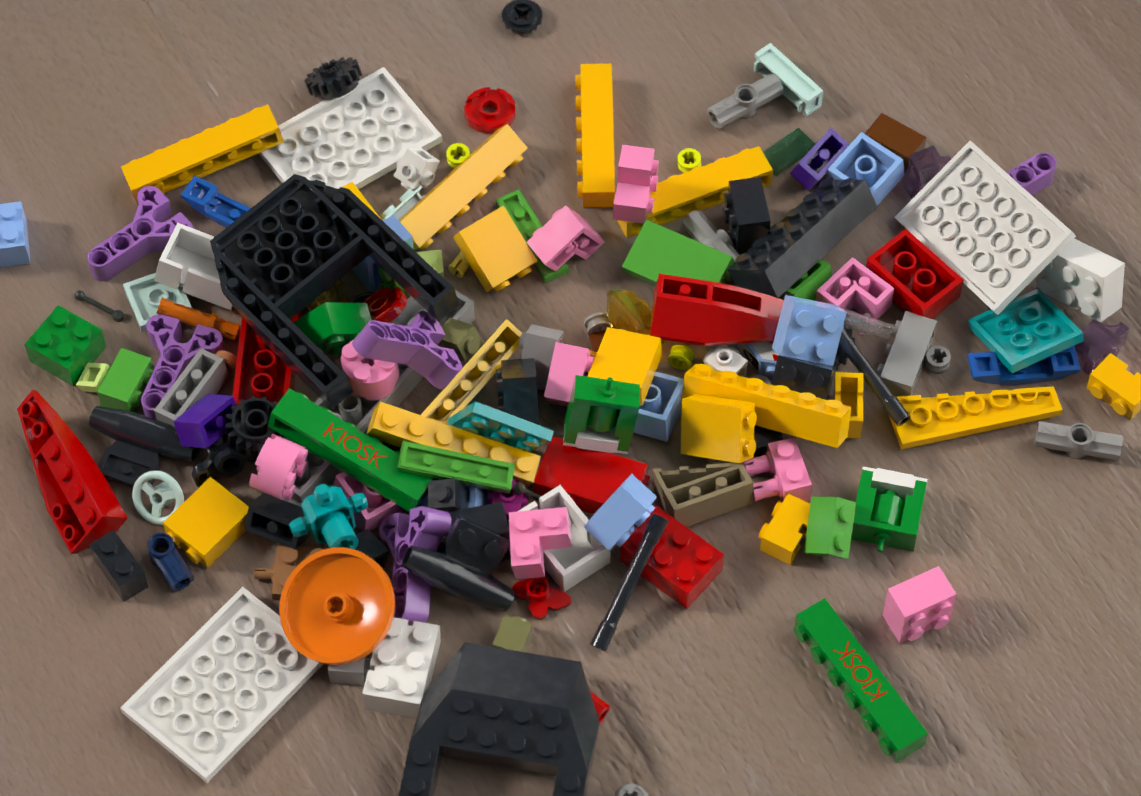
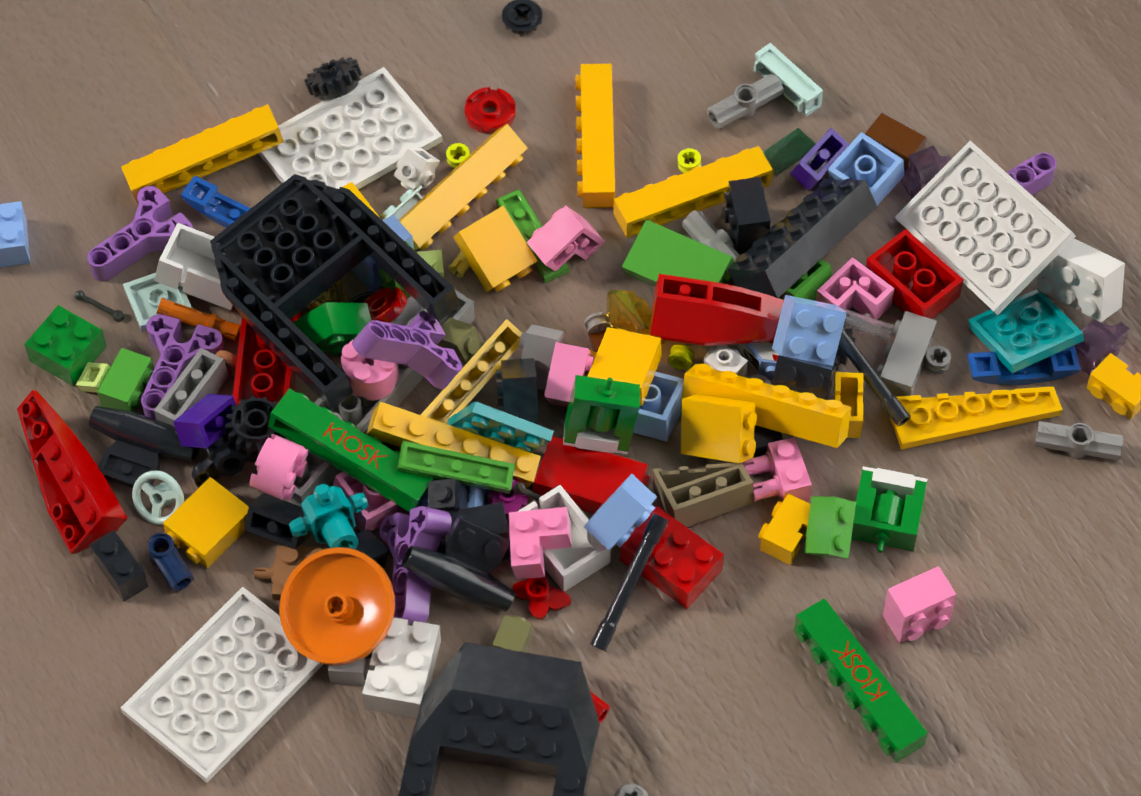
bright pink brick [613,145,659,224] -> none

